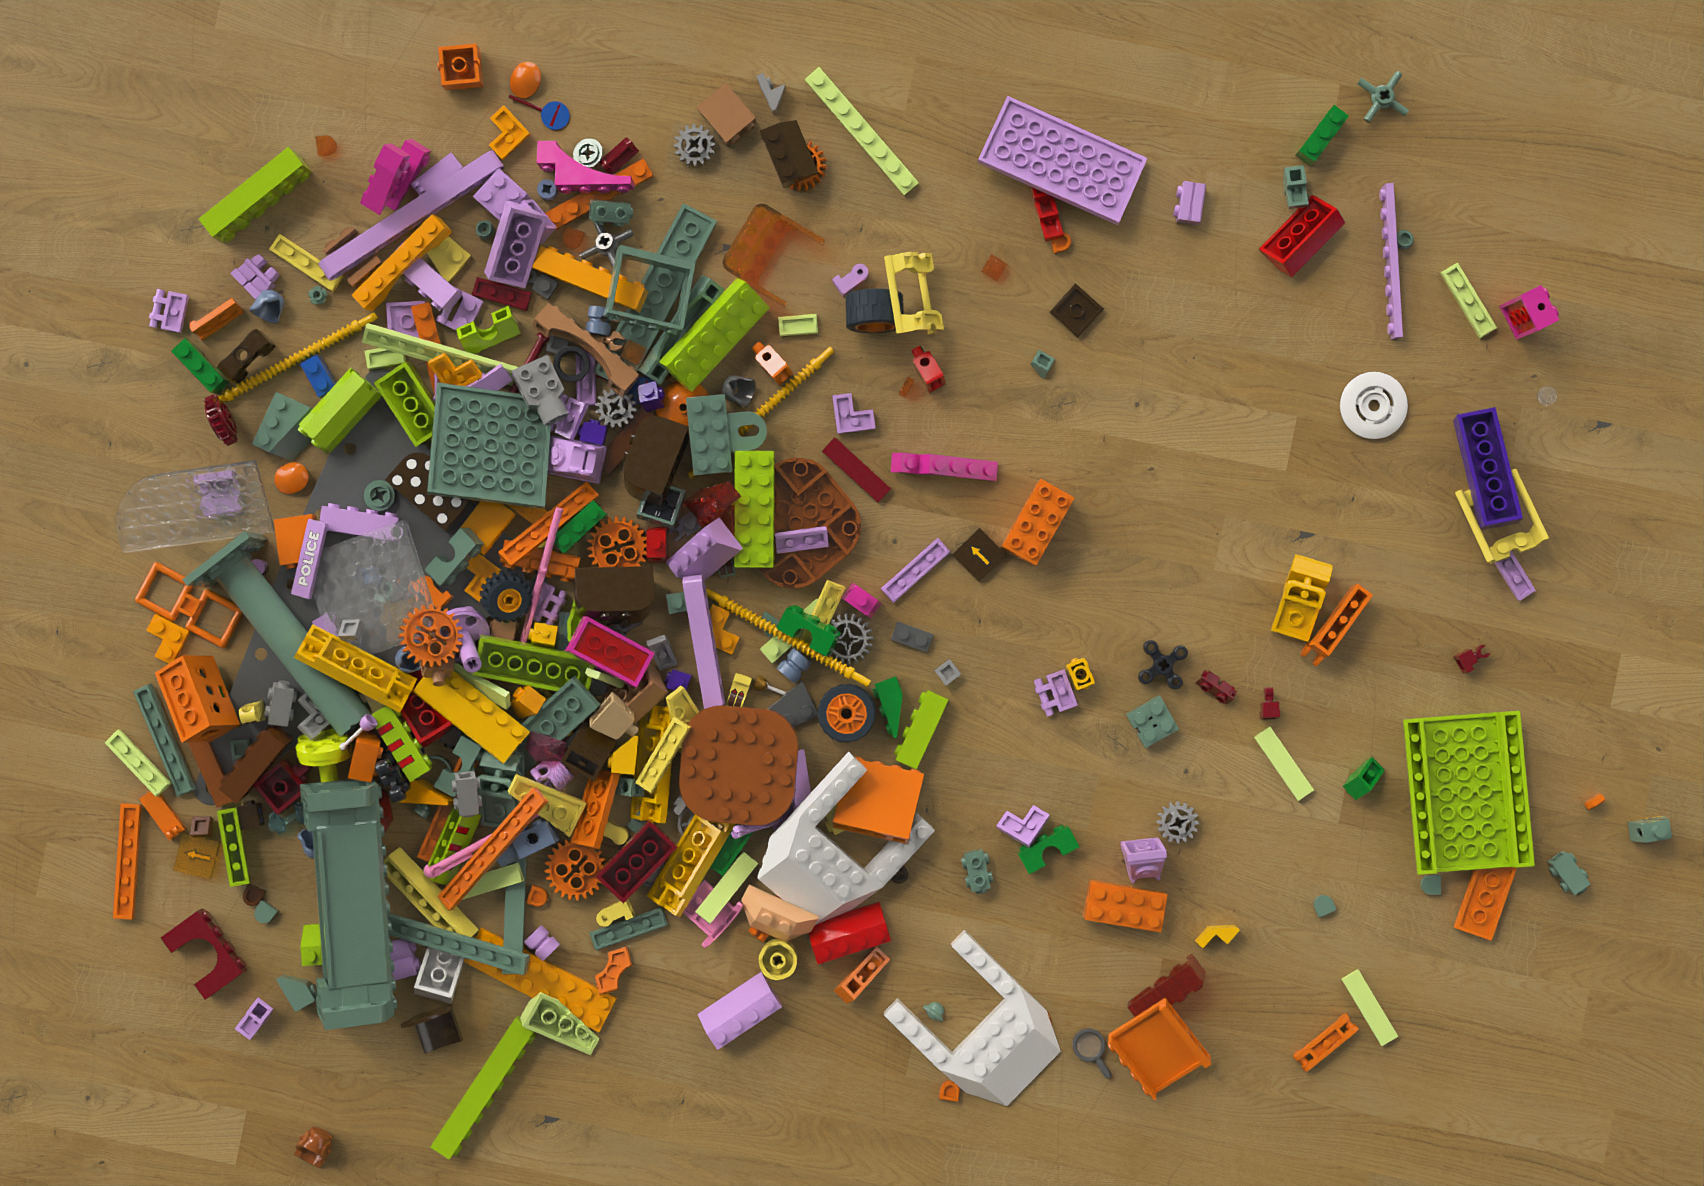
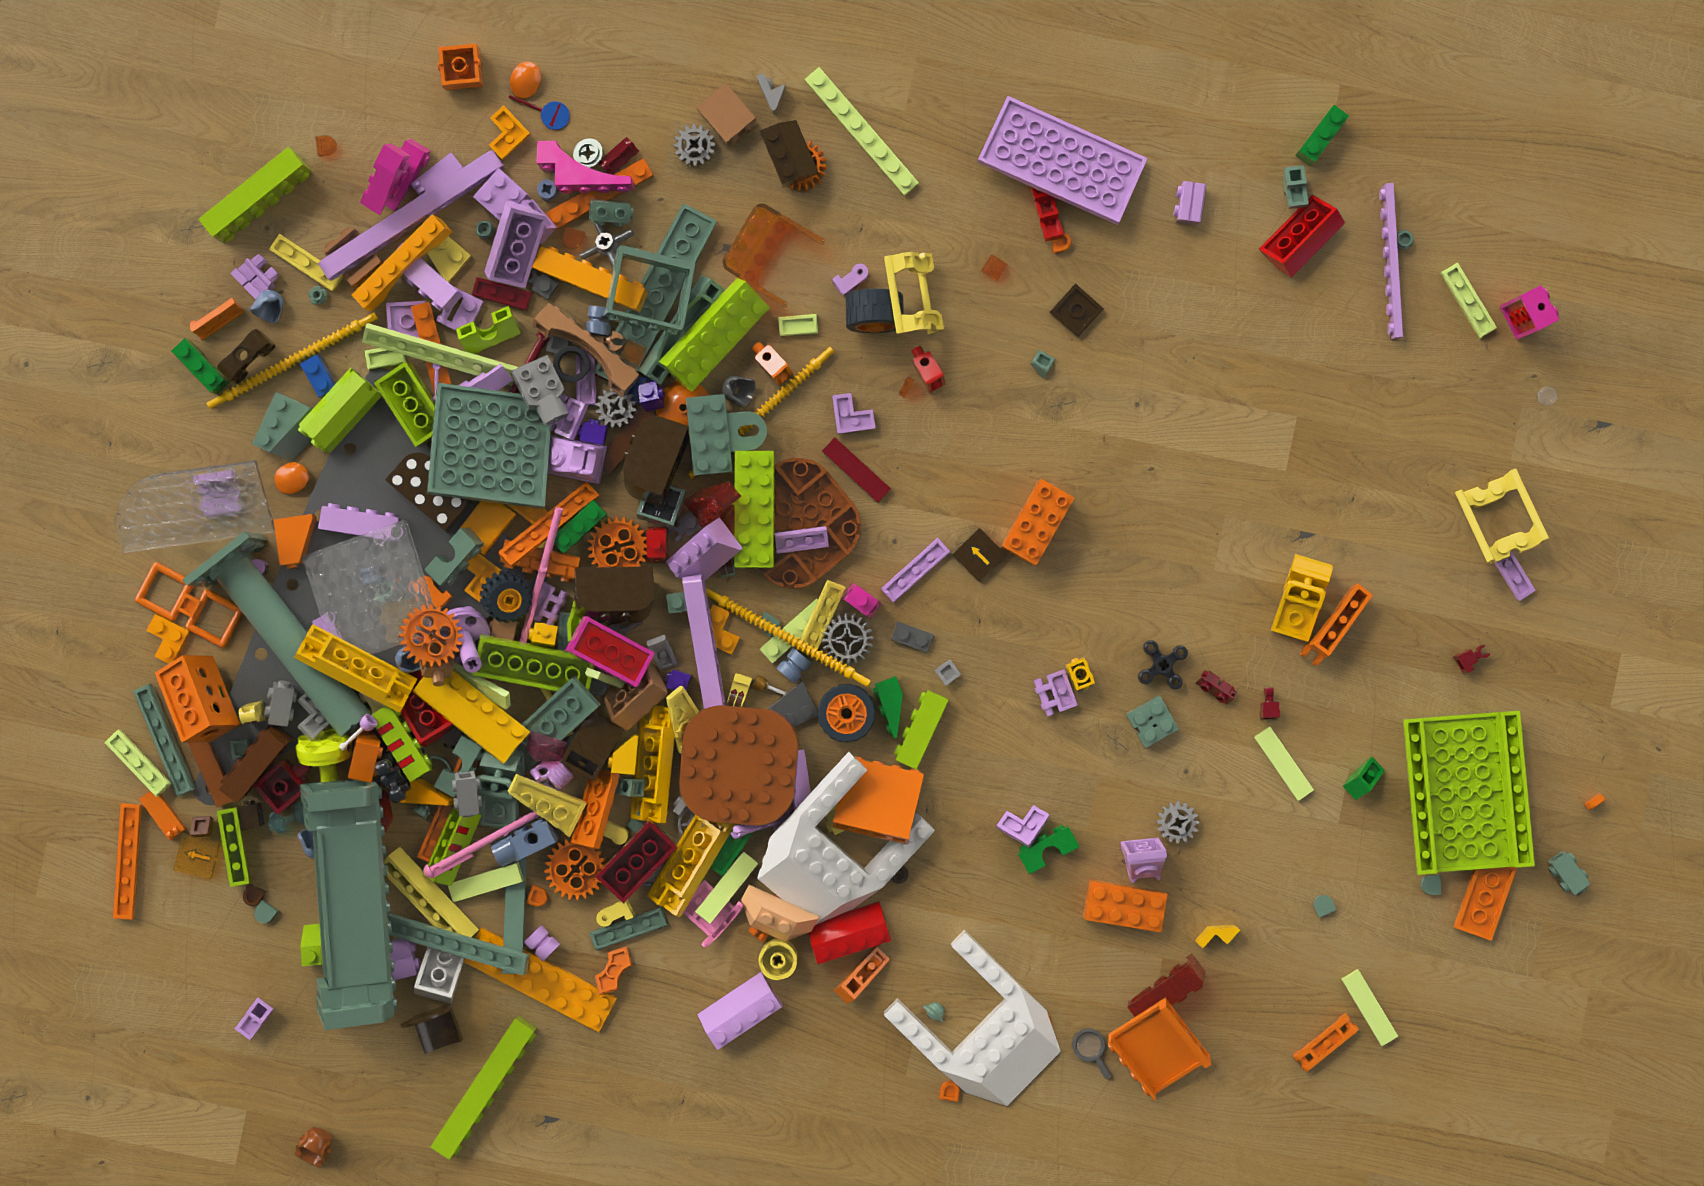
lavender plate [149,289,189,333] -> none
dark red arch [160,908,247,1000] -> none
dark red gear [204,394,238,446] -> none
sand green slope [276,974,317,1012] -> none
lavender tile [291,519,328,599] -> none
light grey plate [338,619,364,640] -> none
sand green gear [364,480,395,511] -> none
light orange plate [428,353,483,386] -> none
orange plate [437,788,548,910] -> none
light orange slope [511,685,546,718] -> none
yellowish green wedge [520,992,600,1055] -> none
tan torso [589,692,638,739] -> none
light yellow tile [636,717,691,793] -> none
green arch [776,605,841,657] -> none
dark pink arch [891,453,998,481] -> none
sand green brick [961,849,993,894] -> none
white piece [1340,372,1408,439] -> none
sand green bar [1357,71,1409,123] -> none
dark purple brick [1453,407,1523,531] -> none
sand green torso [1627,816,1672,843] -> none

